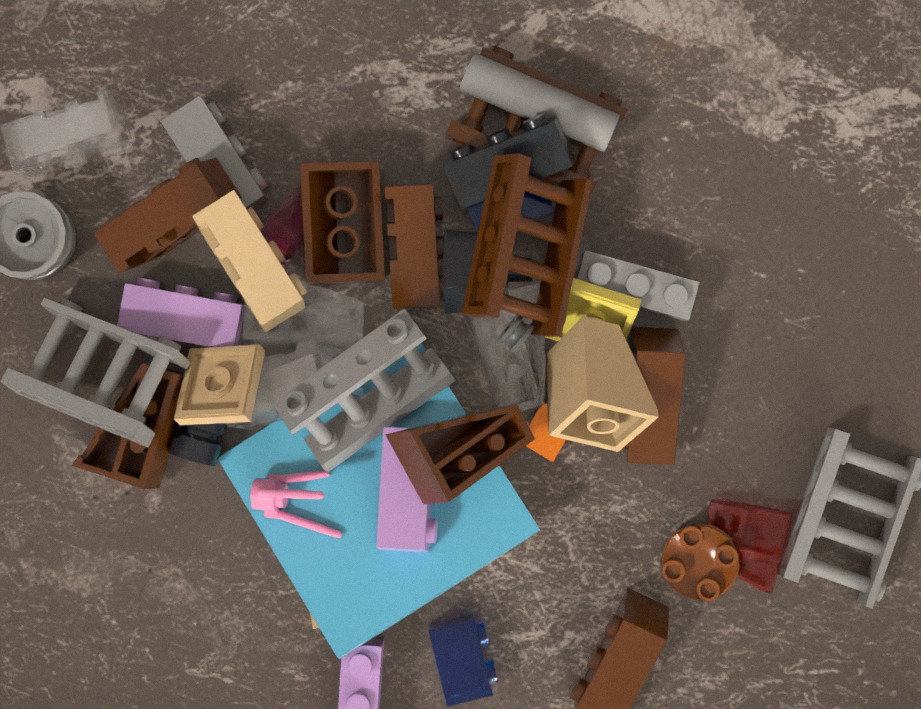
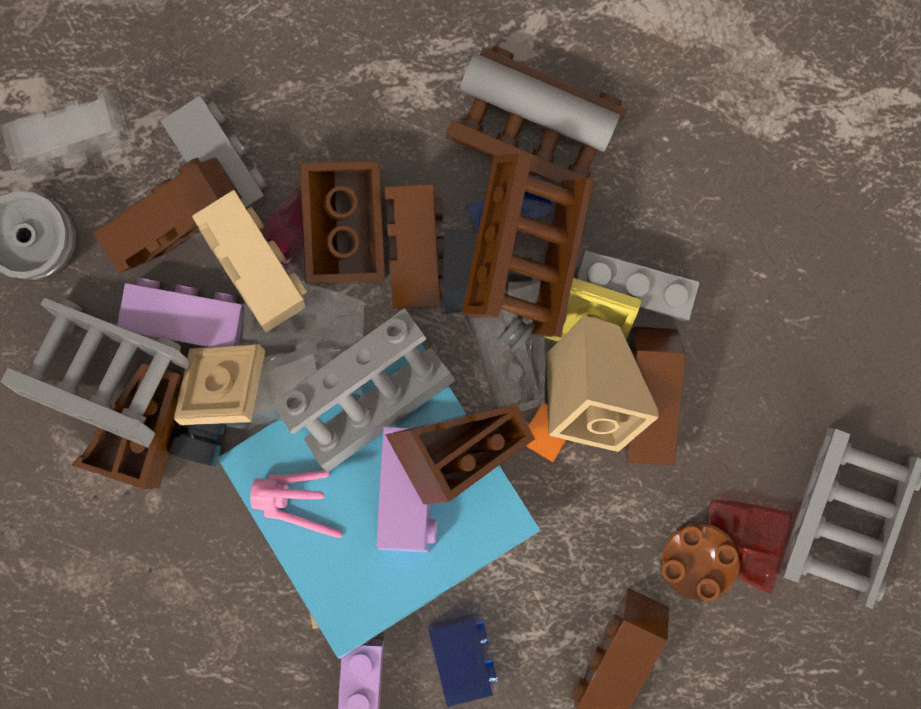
black brick [443,113,575,210] -> none

